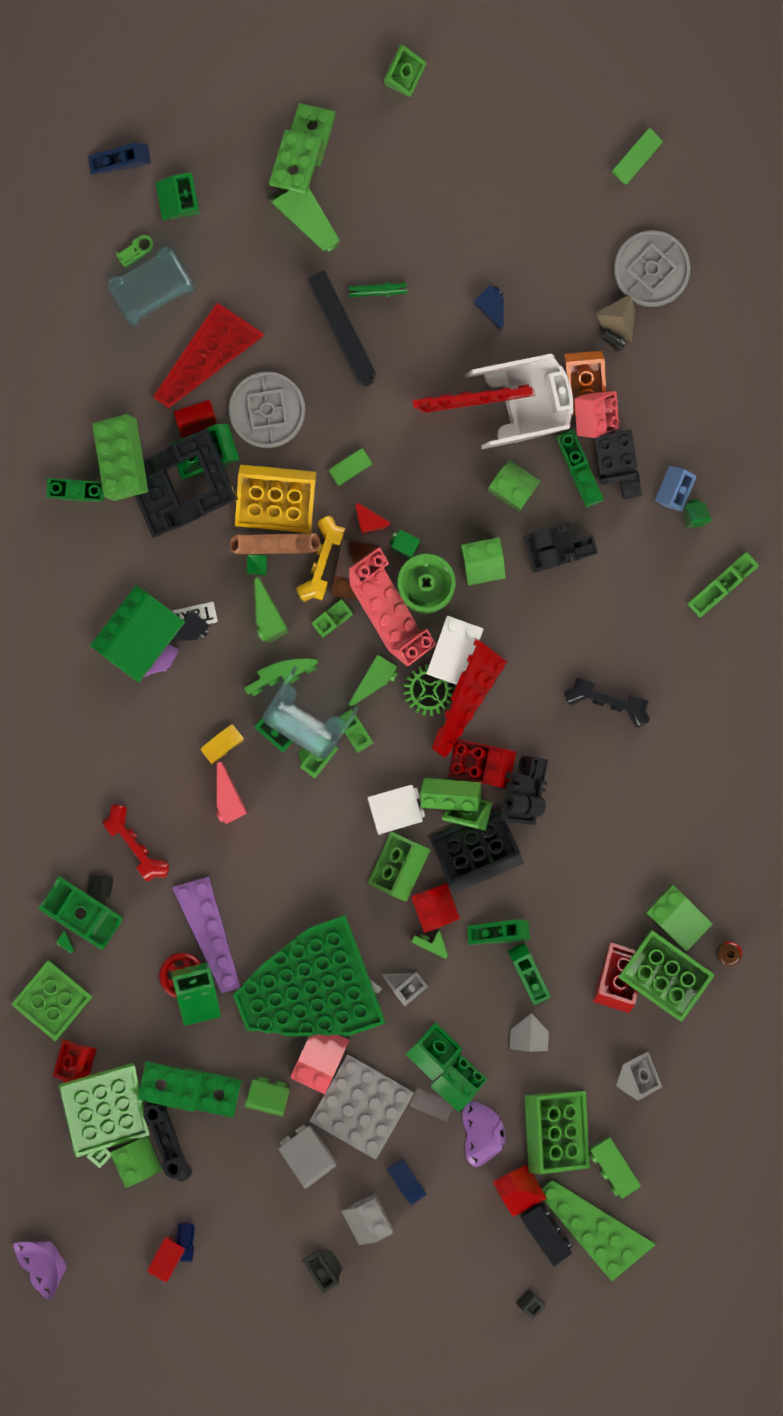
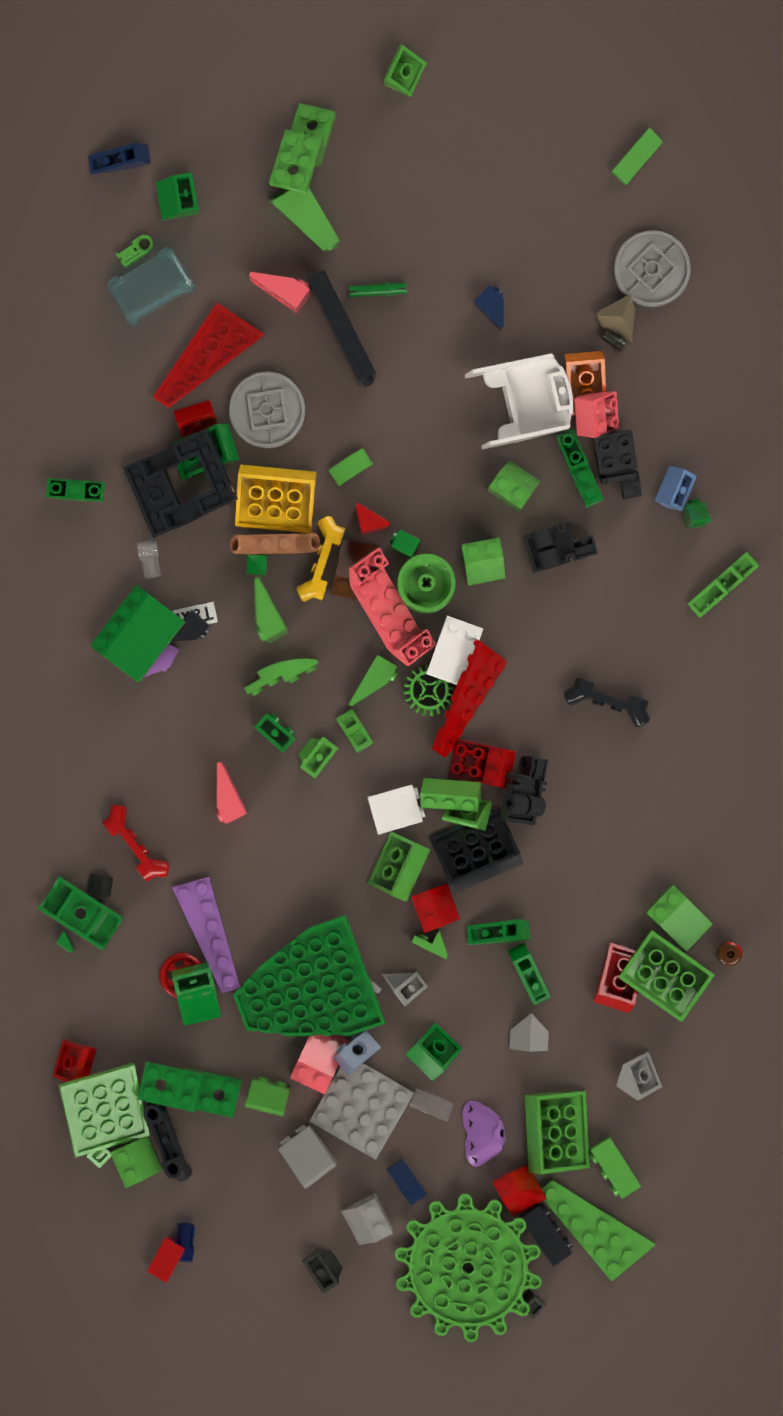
bright green plate [11,960,93,1042] -> none
medium lavender piece [13,1241,67,1300] -> none
bright green brick [92,414,148,501] -> none
yellow slope [200,724,244,764] -> none
clear light blue windscreen [263,666,359,758] -> none
bright green slope [311,598,355,638] -> none
red wing [412,384,535,413] -> none
green slope [430,1053,487,1112] -> none
none -> clear piece [137,539,161,579]
none -> coral slope [249,272,310,314]
none -> sand blue brick [334,1030,381,1075]
none -> bright green plate [395,1194,542,1342]

